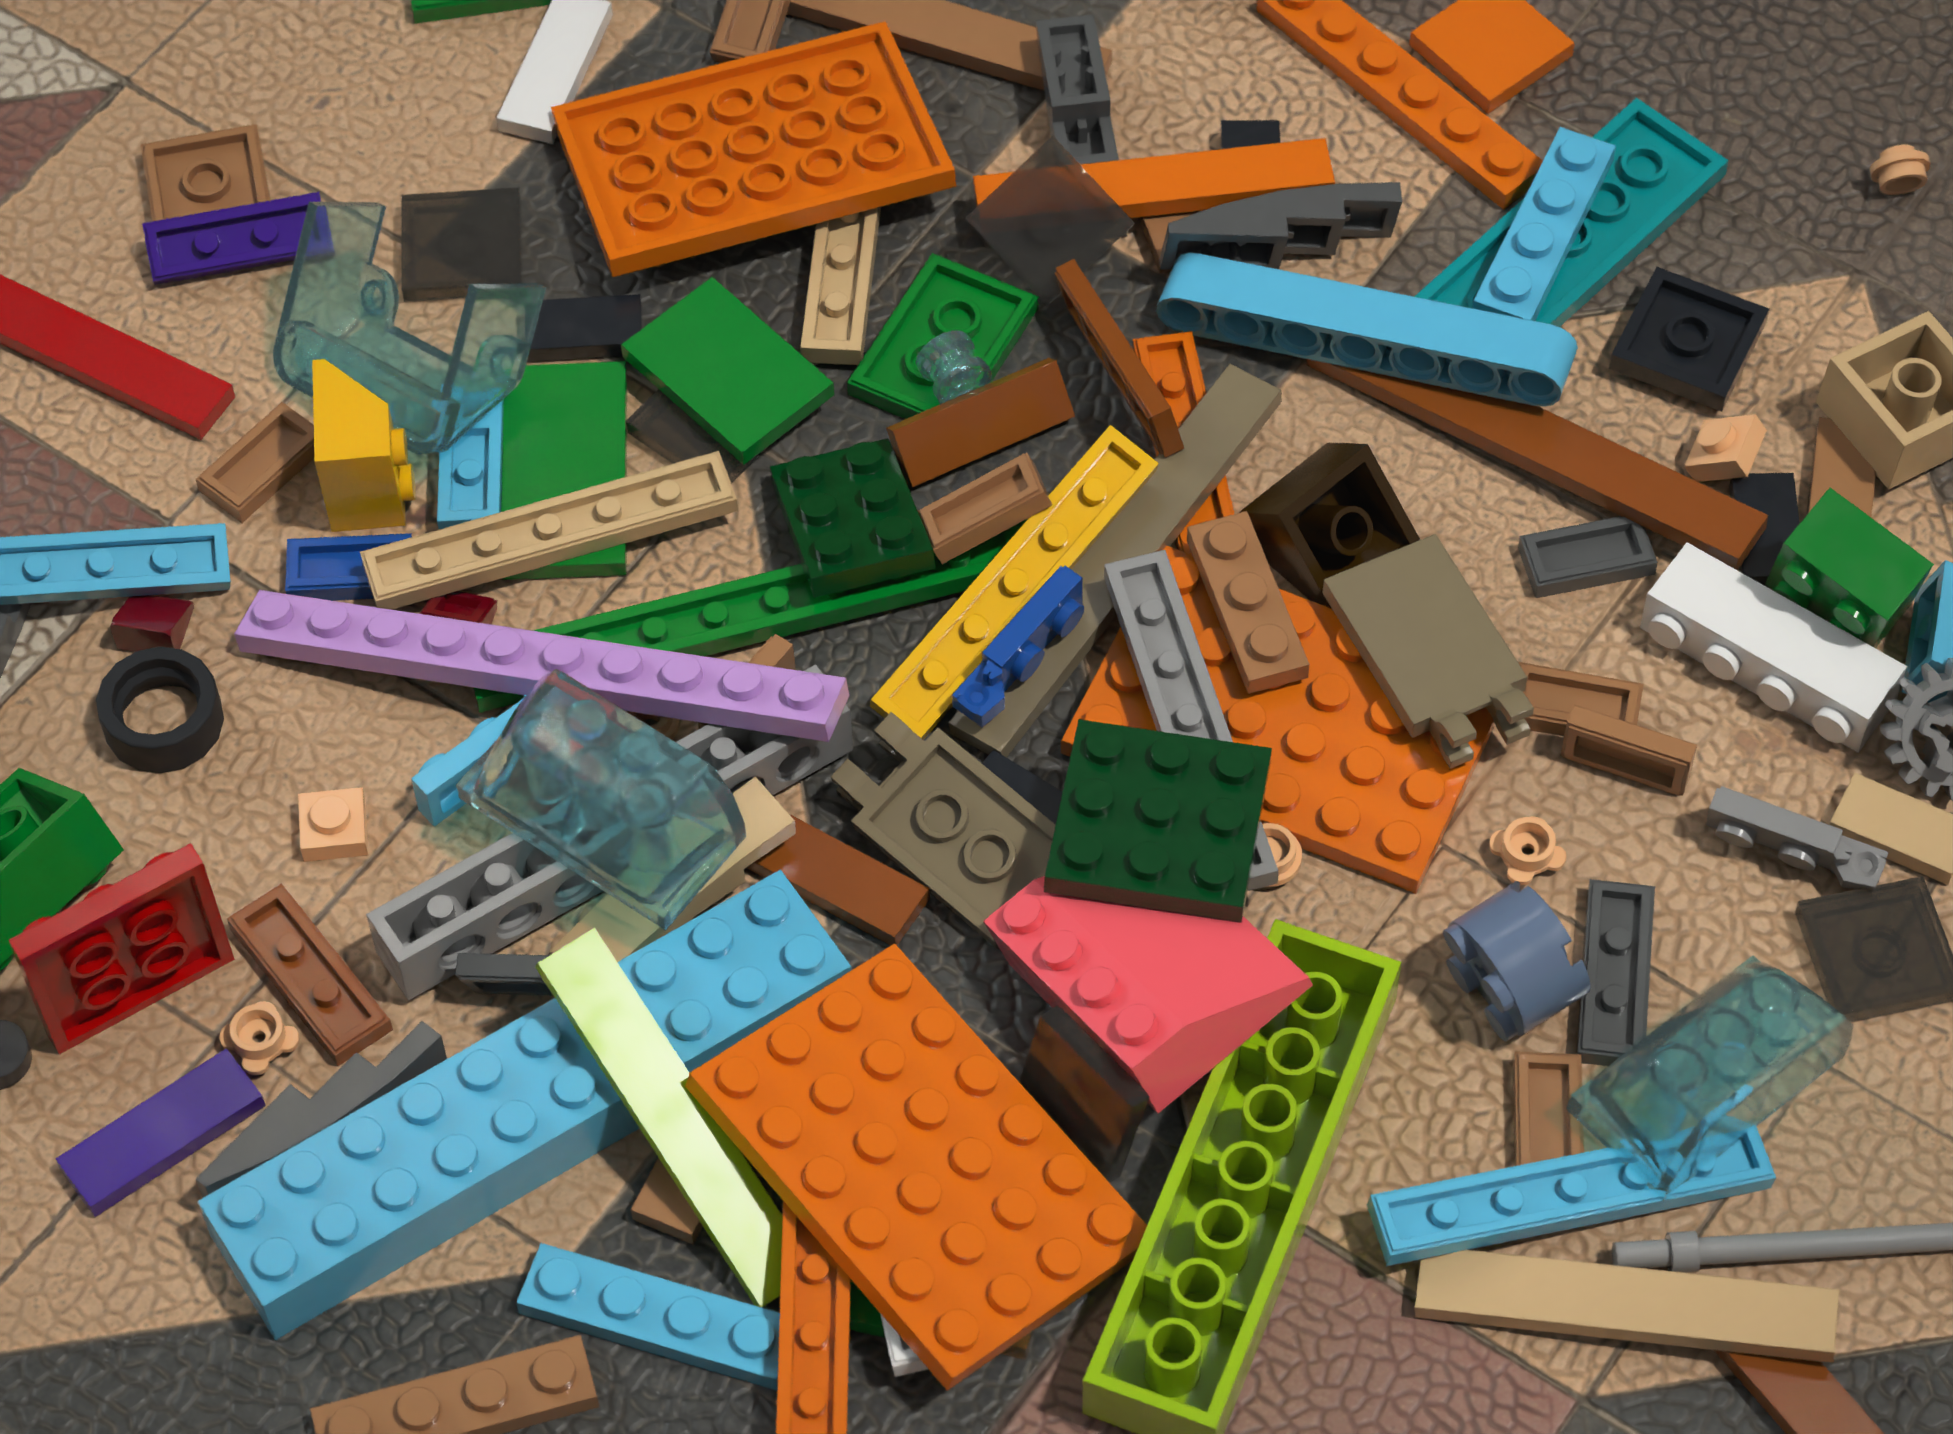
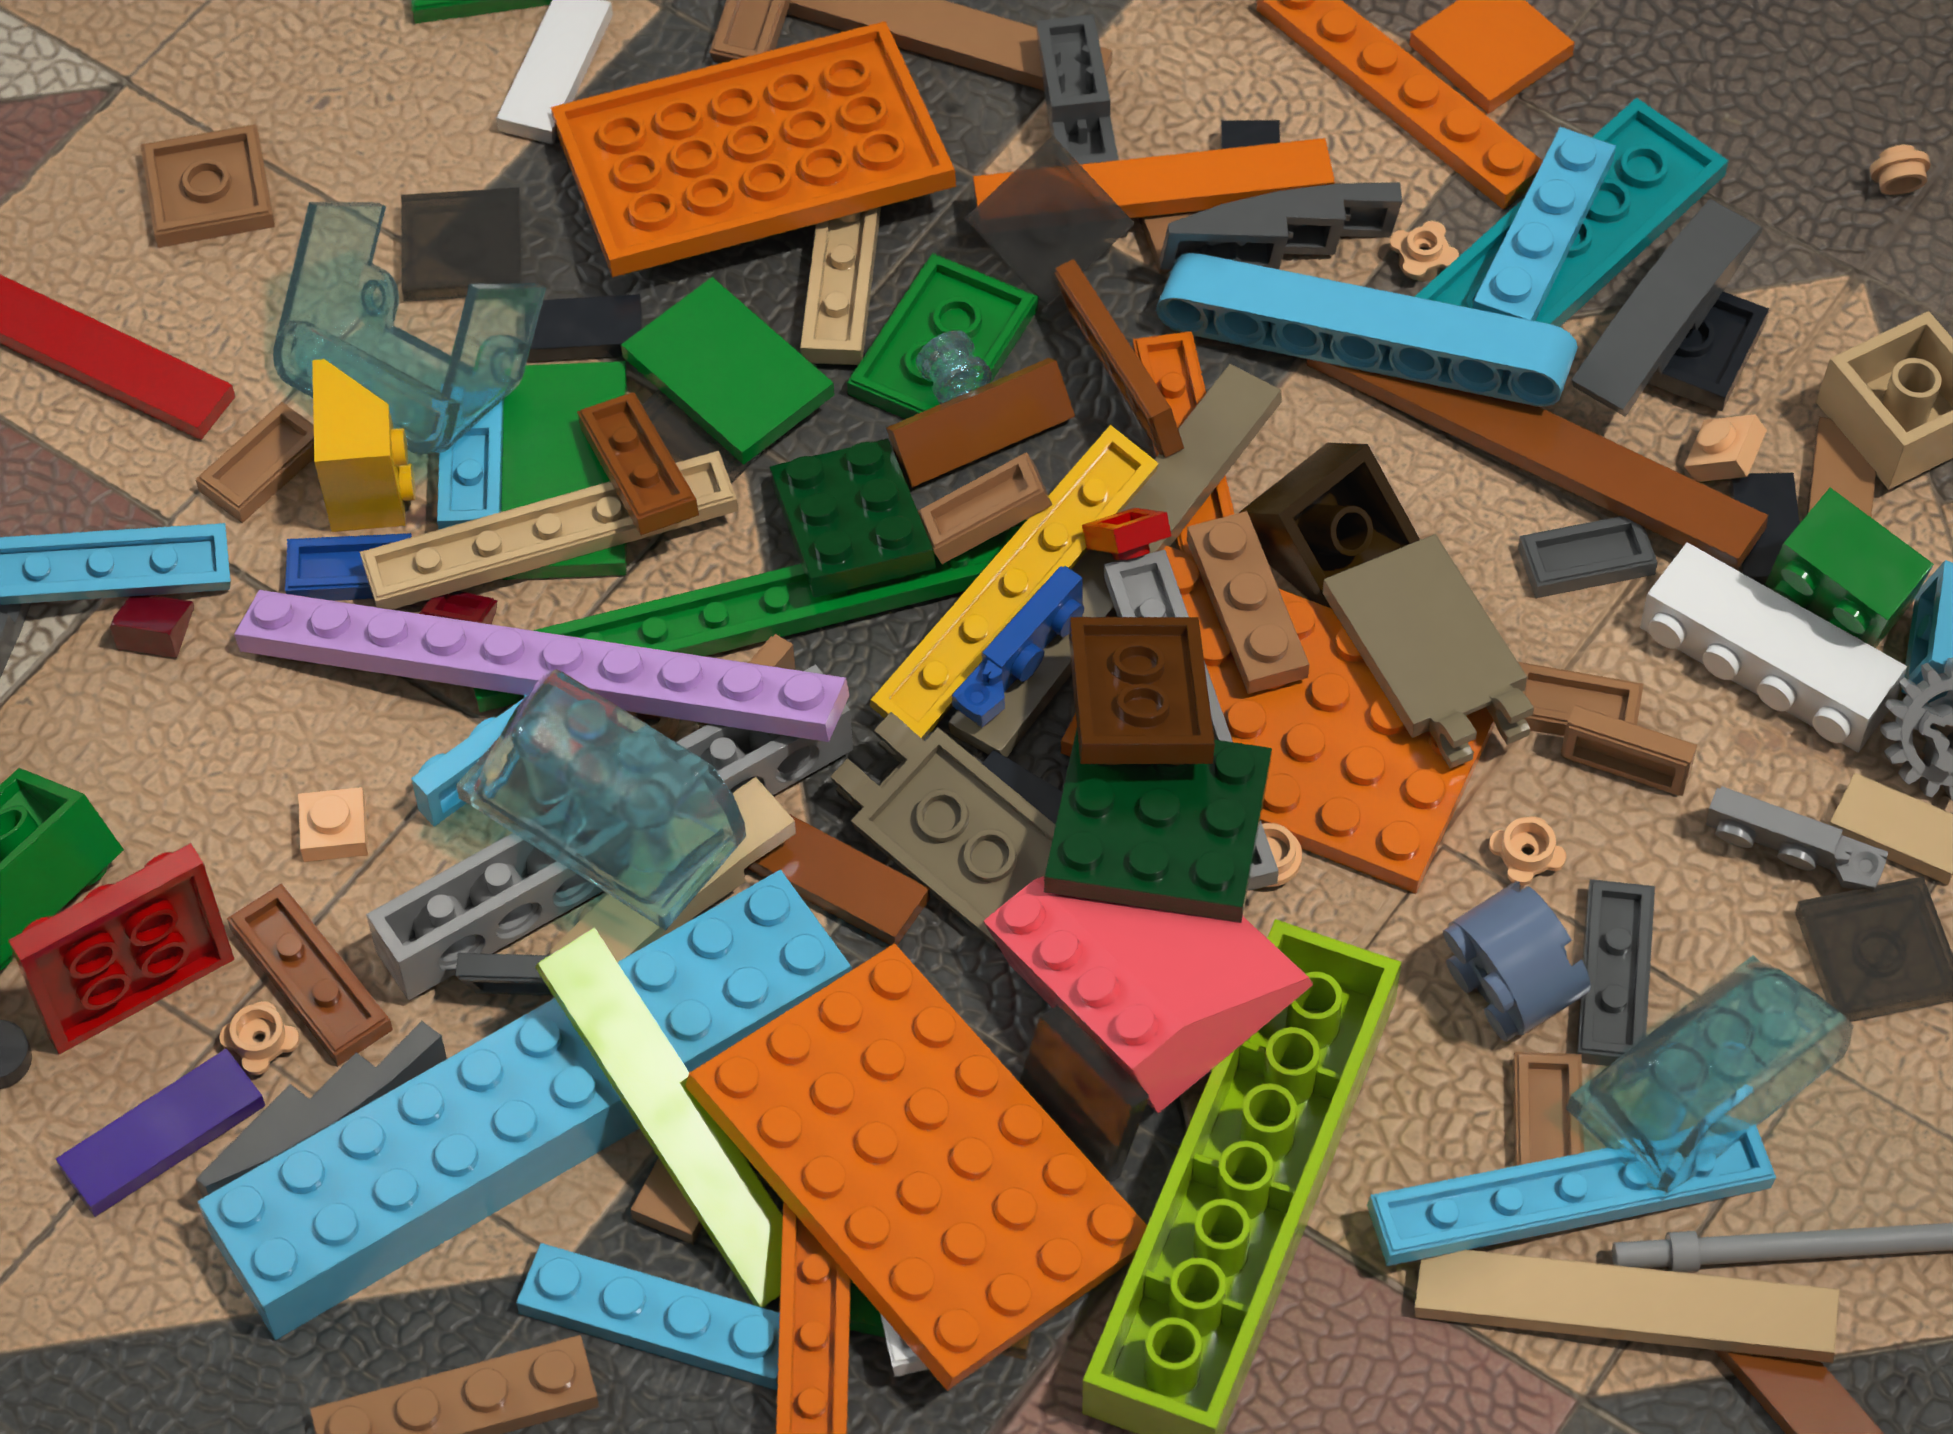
black tyre [96,646,224,773] -> none
dark purple tile [142,192,331,285] -> none
none -> dark orange tile [577,392,699,536]
none -> reddish brown plate [1069,617,1215,765]
none -> red plate [1082,508,1172,560]
none -> light nougat plate [1390,221,1459,281]
none -> dark grey slope [1571,199,1762,417]

